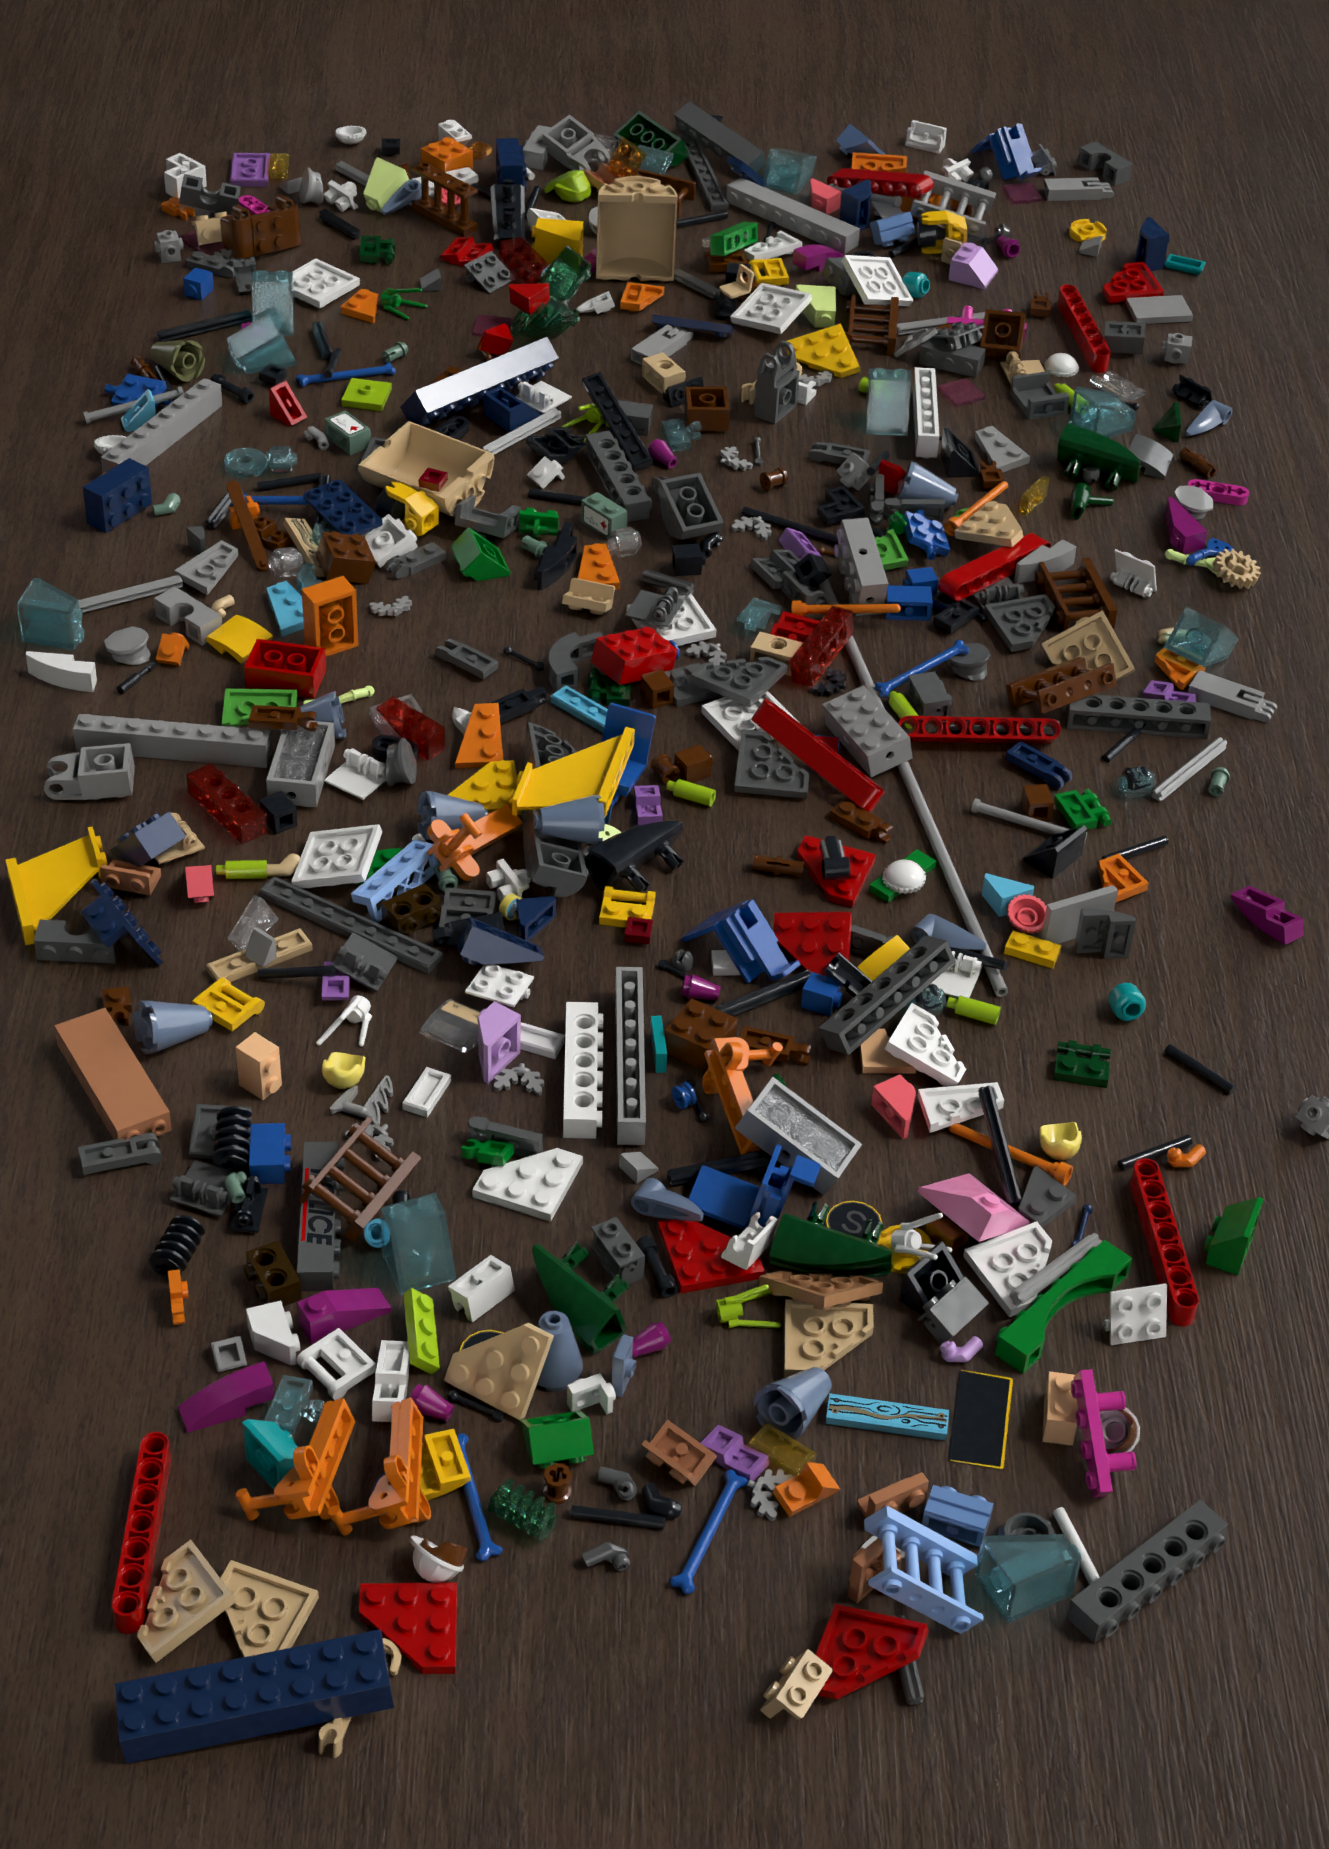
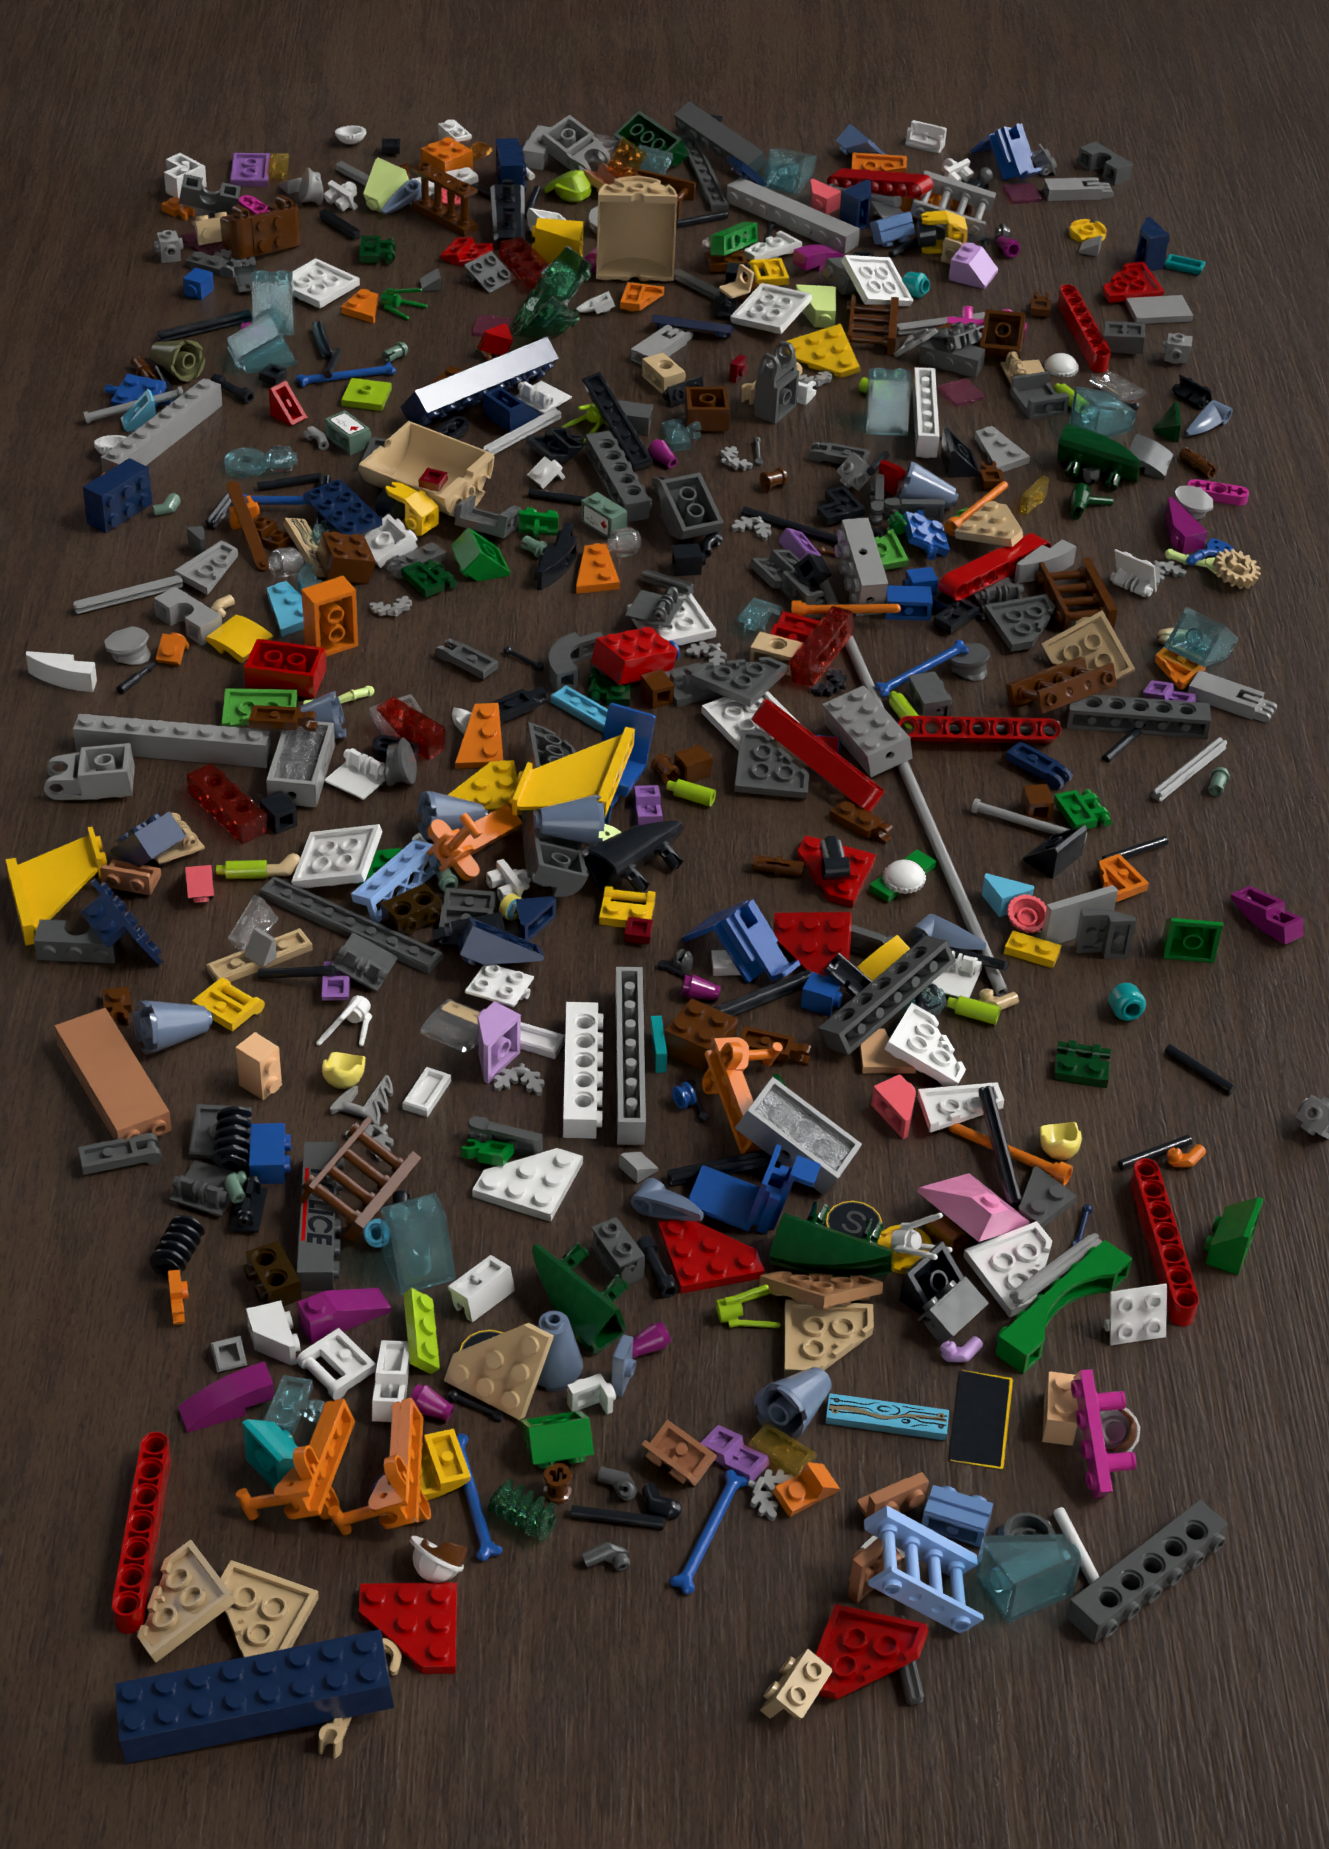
clear light blue slope [17,577,85,650] -> none
red slope [509,283,550,315] -> none
tan bracket [562,578,615,615] -> none
white hinge [721,1212,778,1270] -> none
clear light blue head [1118,766,1156,798] -> none
none -> dark green plate [401,559,458,598]
none -> dark red plate [729,354,748,383]
none -> tan arm [979,988,1019,1010]
none -> light grey animal [1153,560,1186,586]
none -> green slope [1162,918,1223,963]

